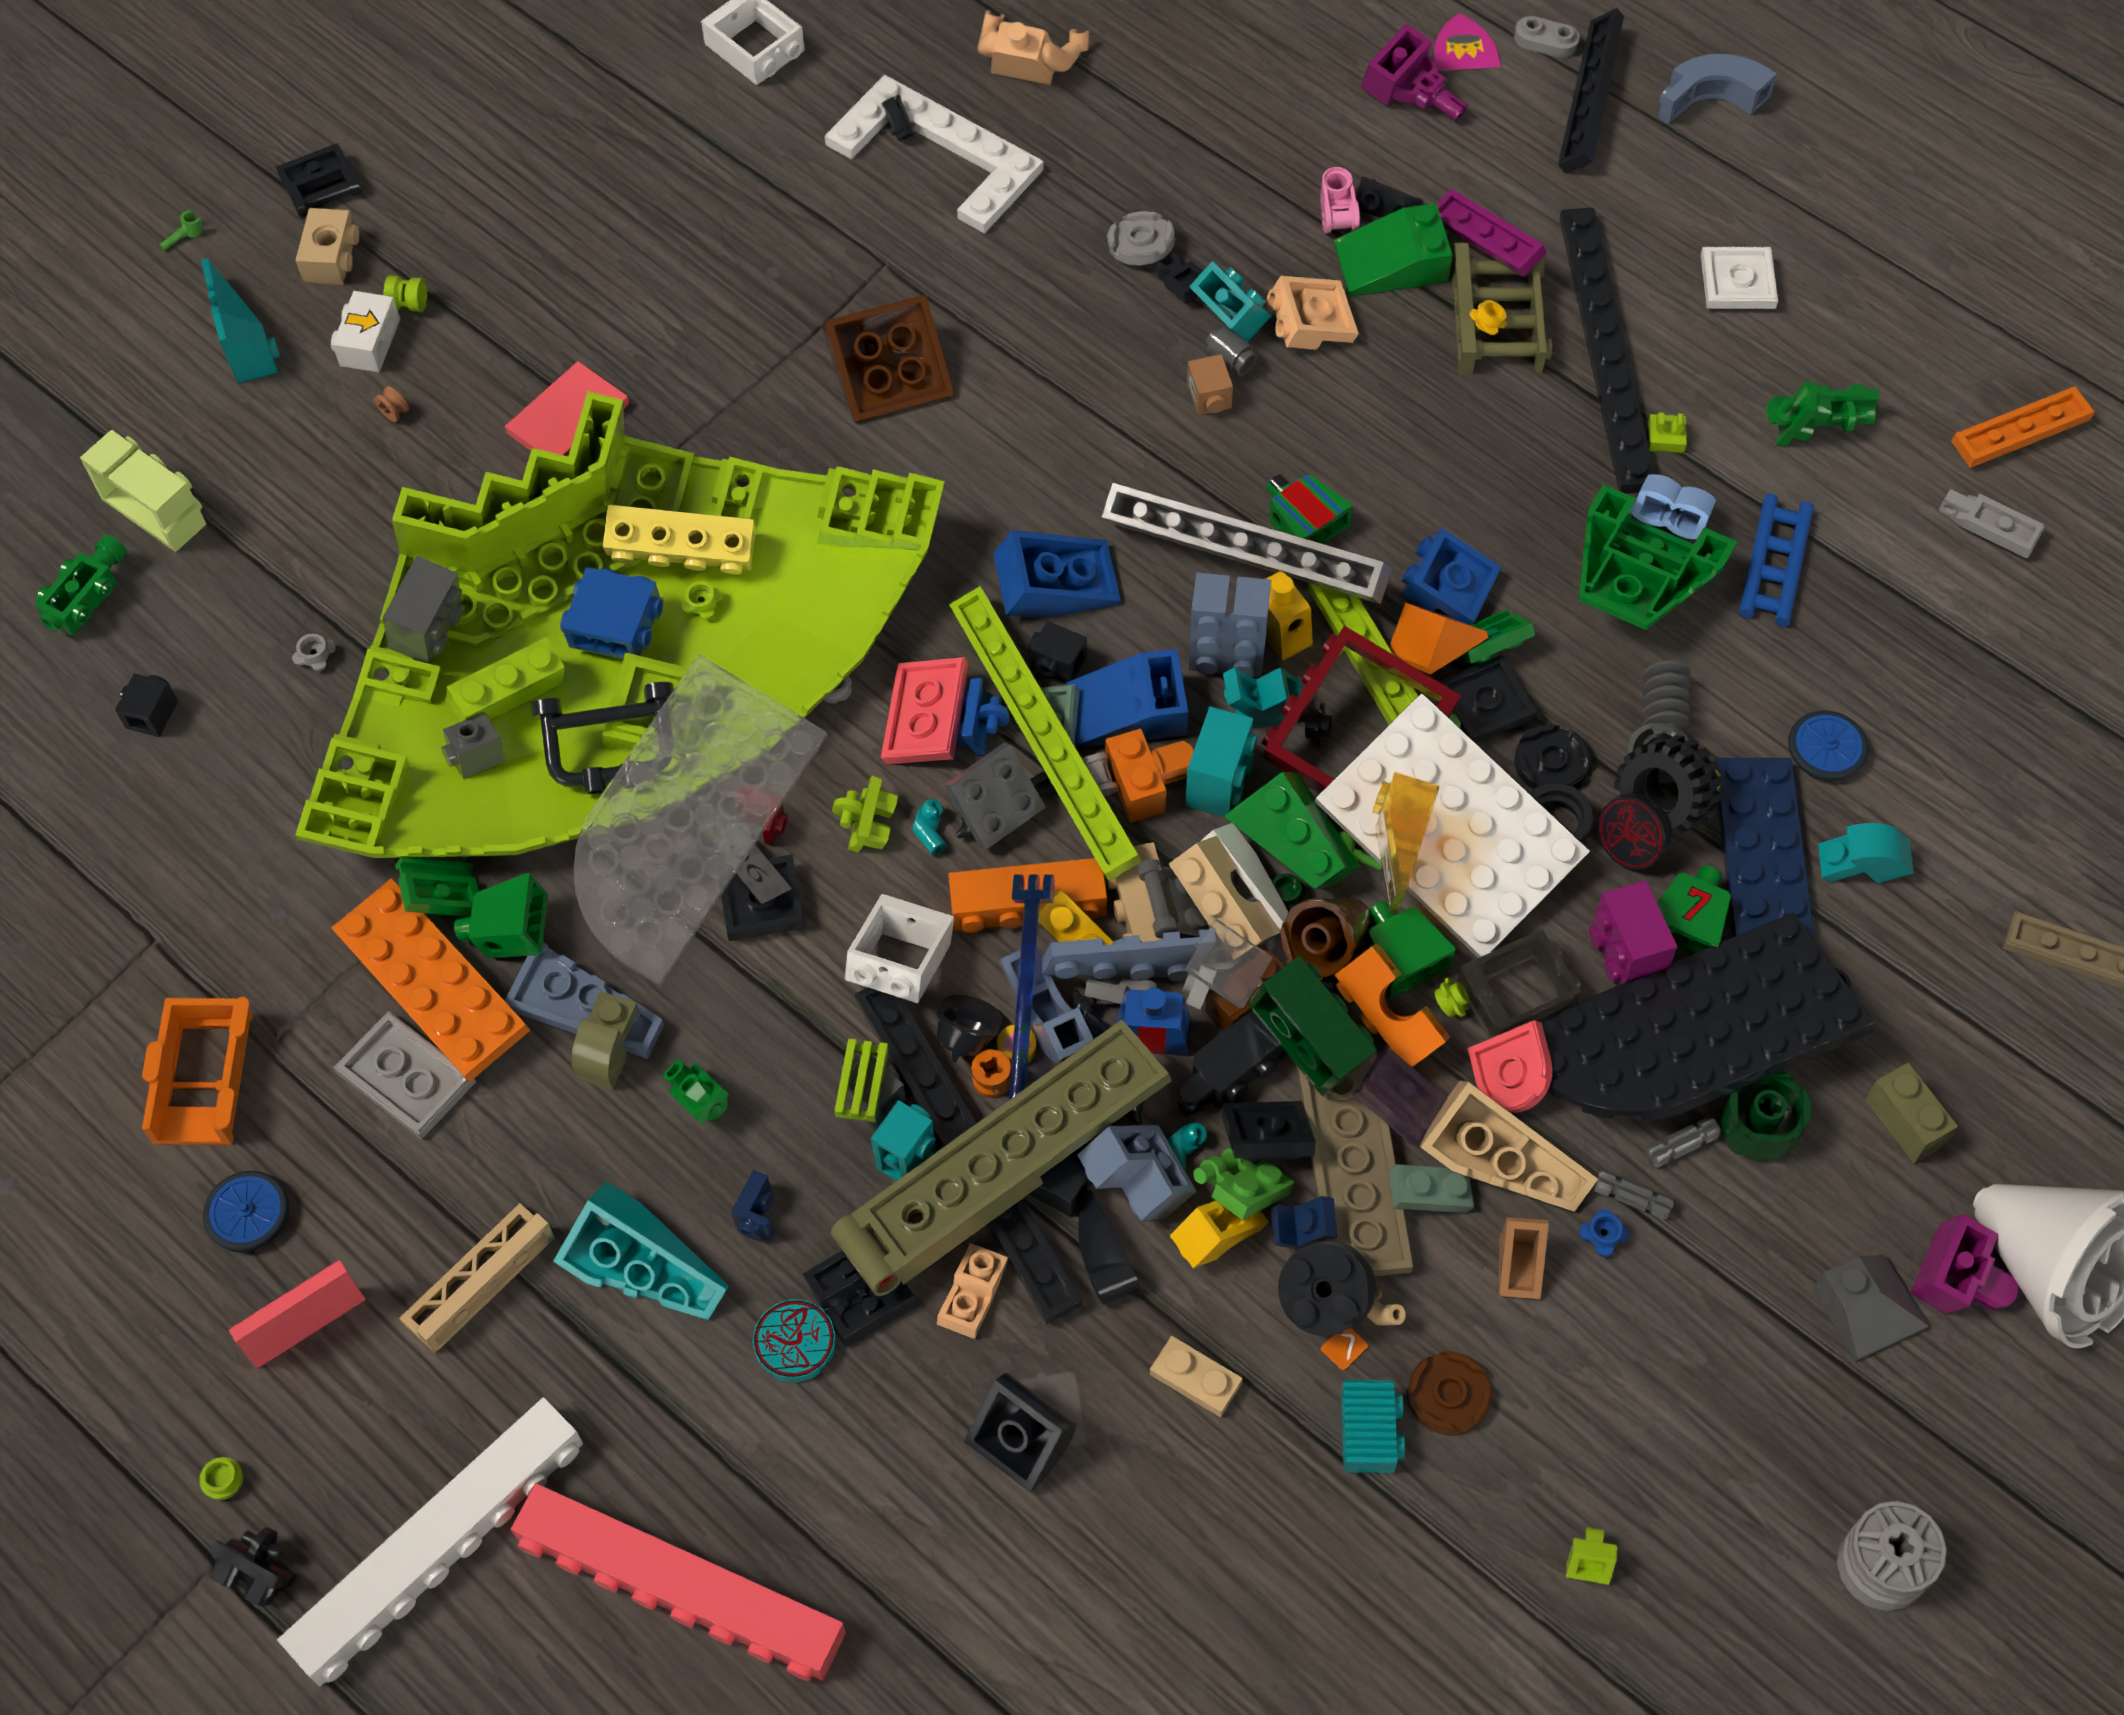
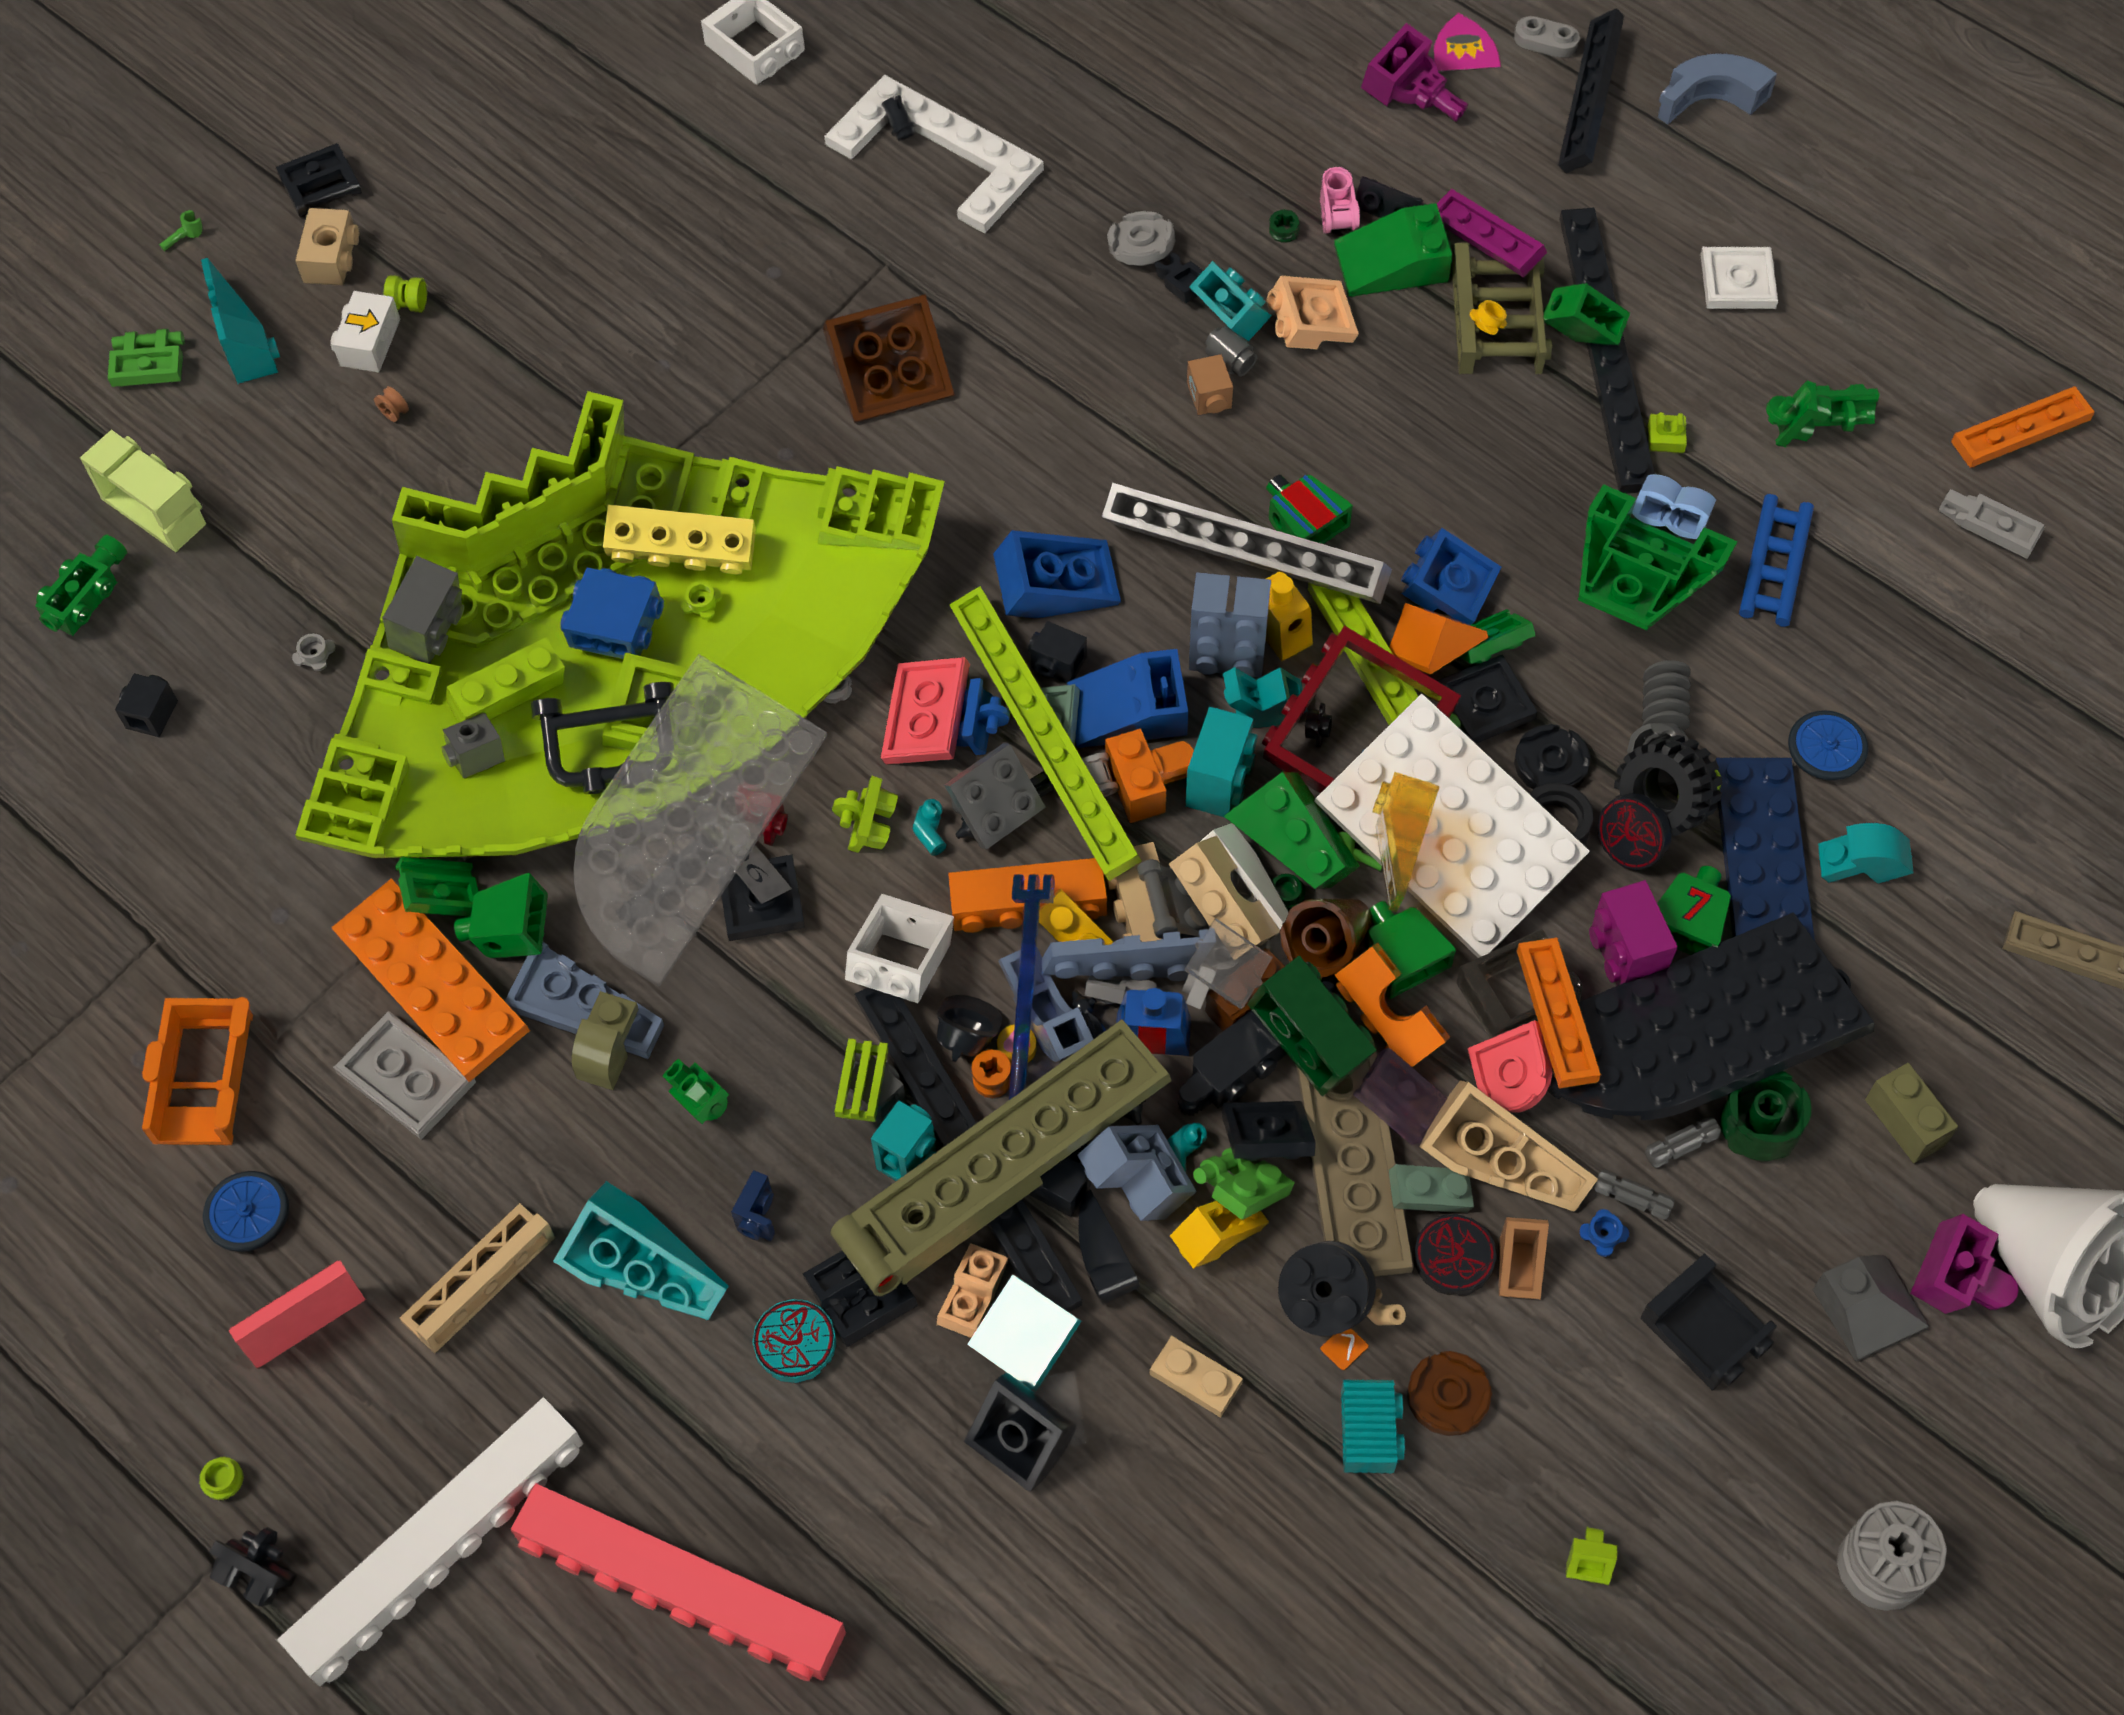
coral tile [505,361,630,456] -> none
light nougat torso [978,11,1089,85] -> none
dark blue bracket [1271,1196,1338,1250] -> none
lime plate [1434,977,1470,1017] -> none
none -> bright green plate [108,329,185,387]
none -> tile [967,1275,1082,1391]
none -> dark green bush [1269,209,1299,243]
none -> tile [1414,1214,1497,1296]
none -> orange plate [1517,937,1601,1088]
none -> green torso [1543,284,1630,345]
none -> black panel [1640,1253,1777,1391]

